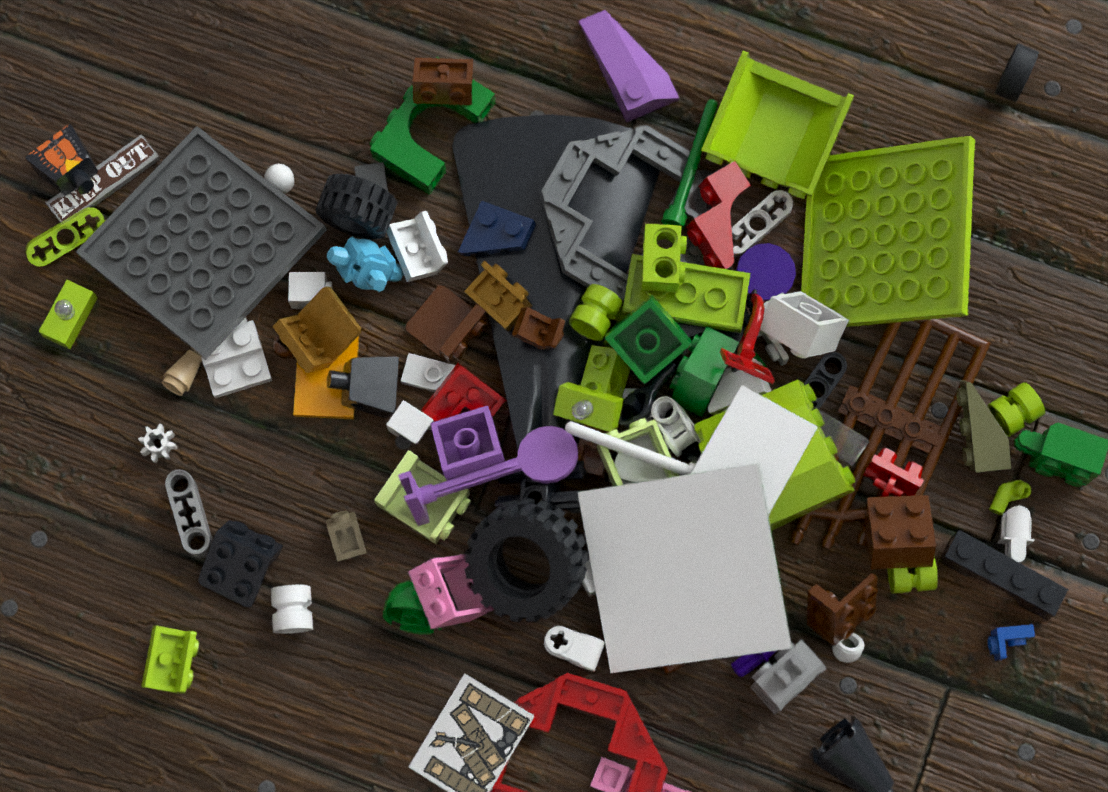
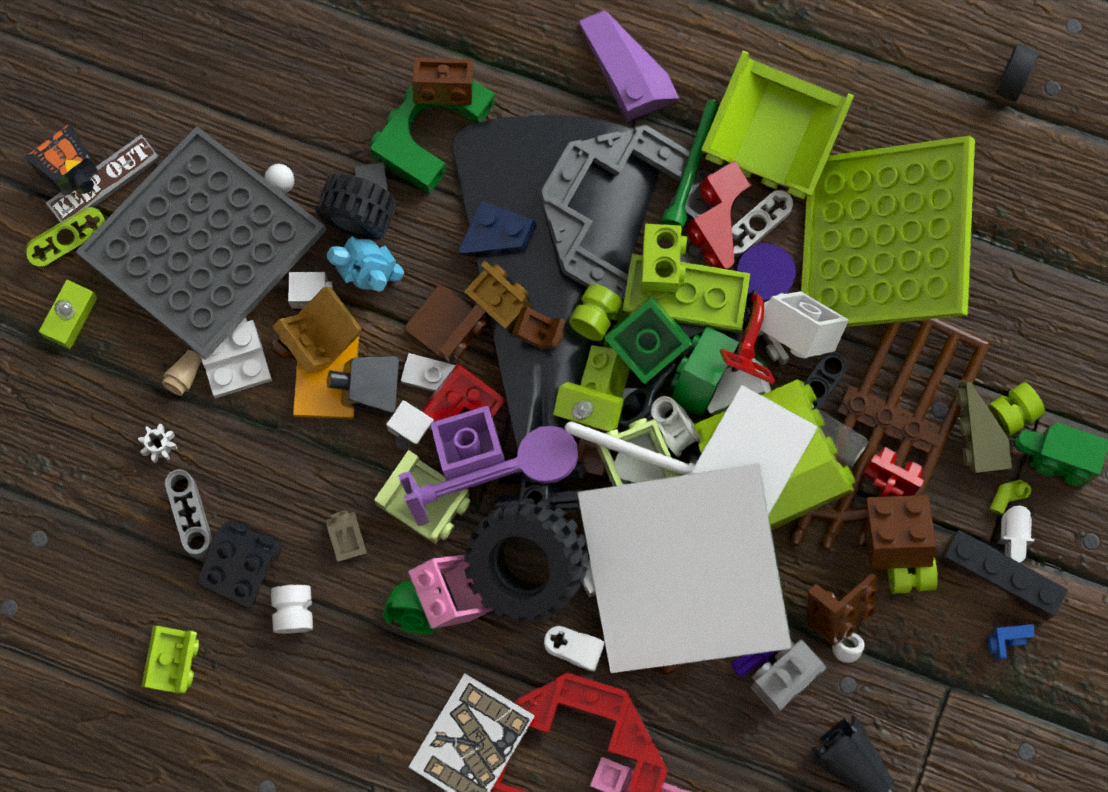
white bracket [386,211,448,282] -> none

